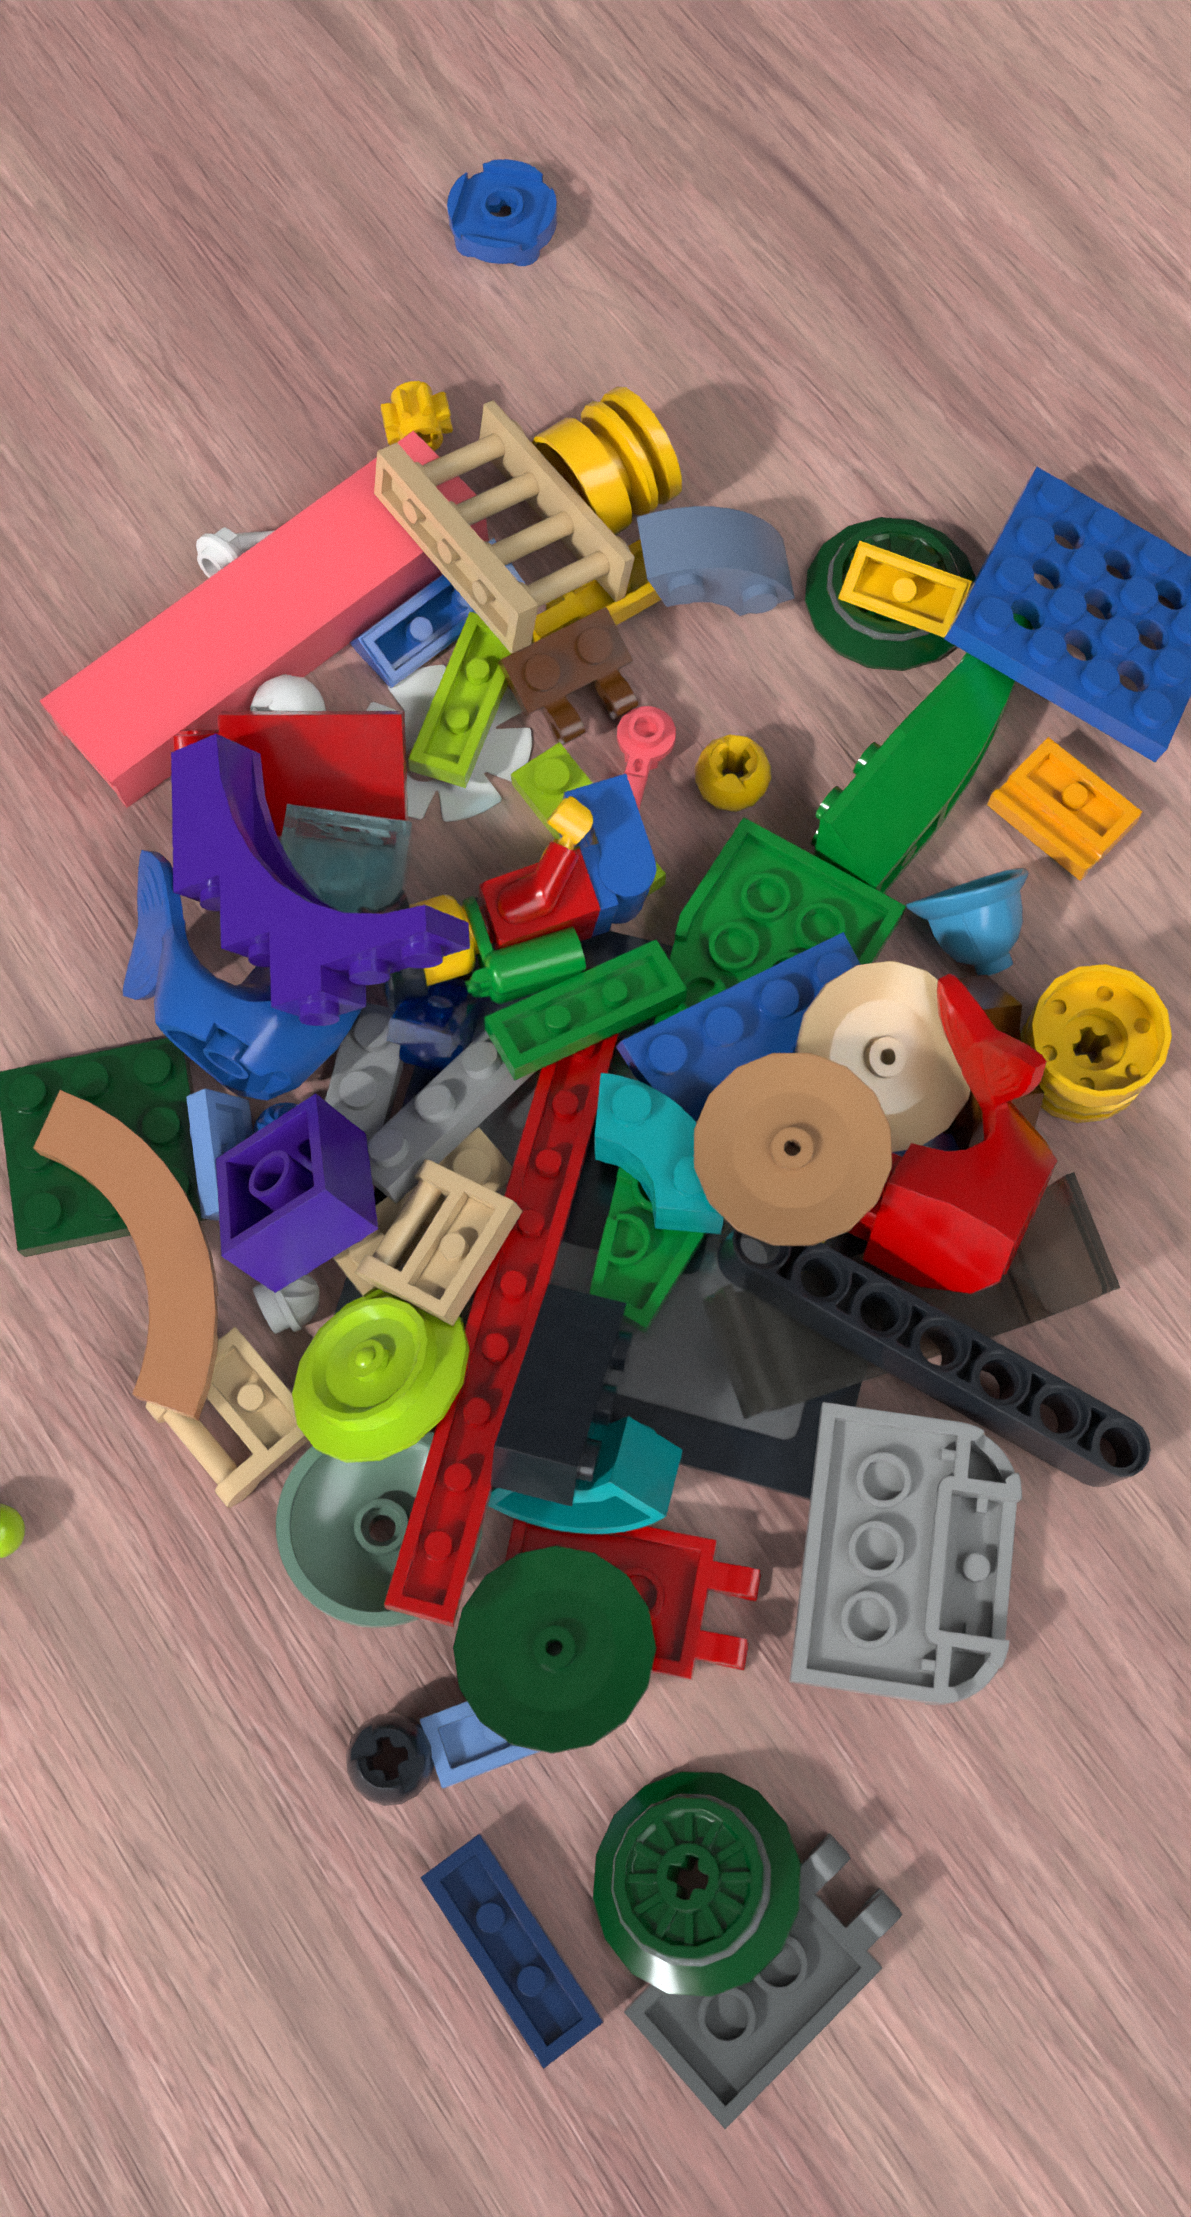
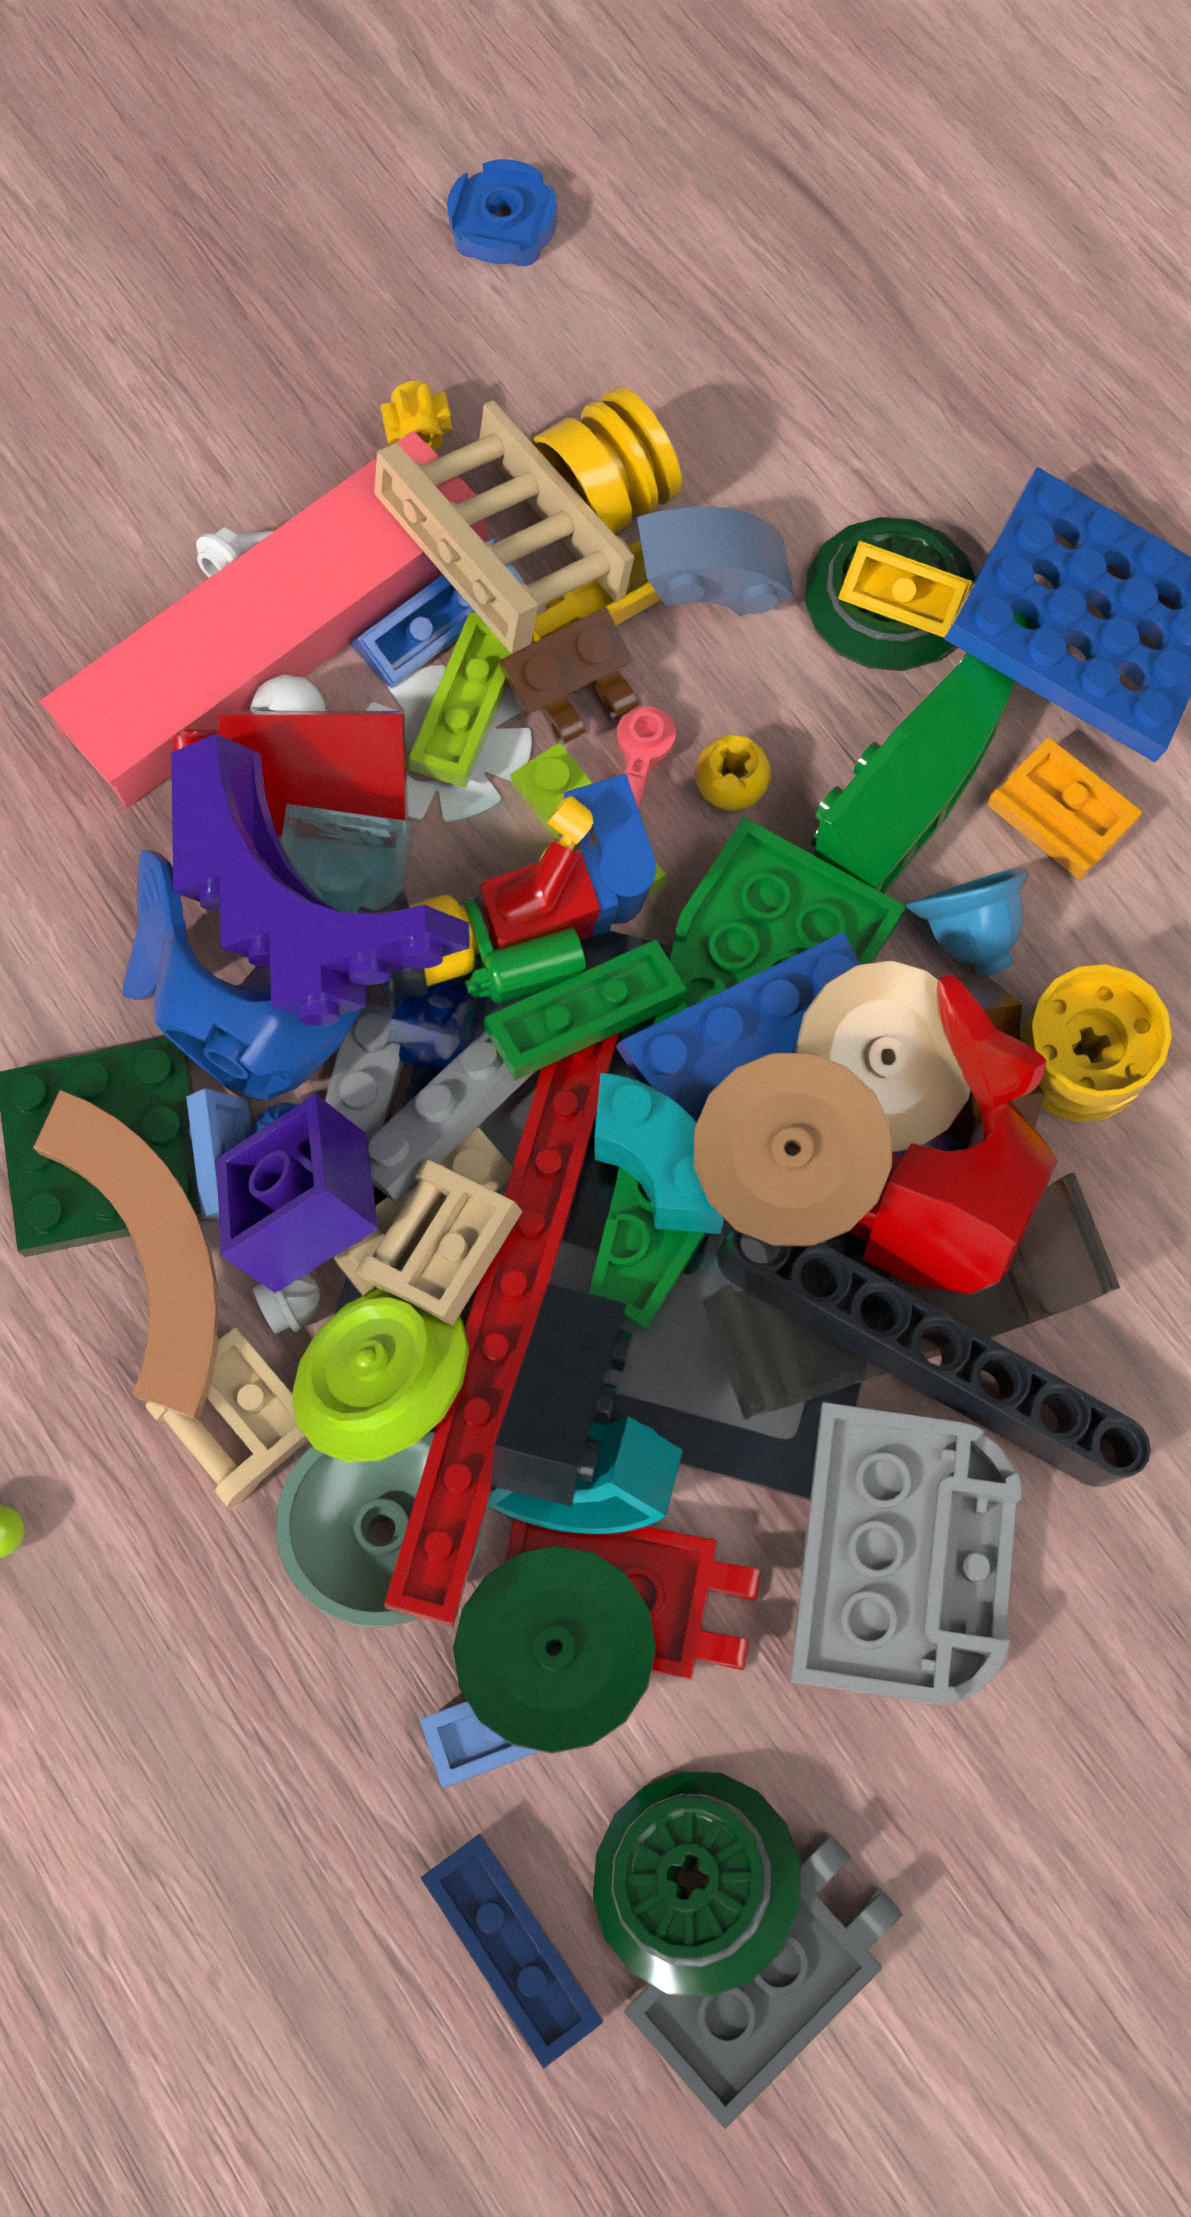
black piece [346,1712,434,1806] -> none

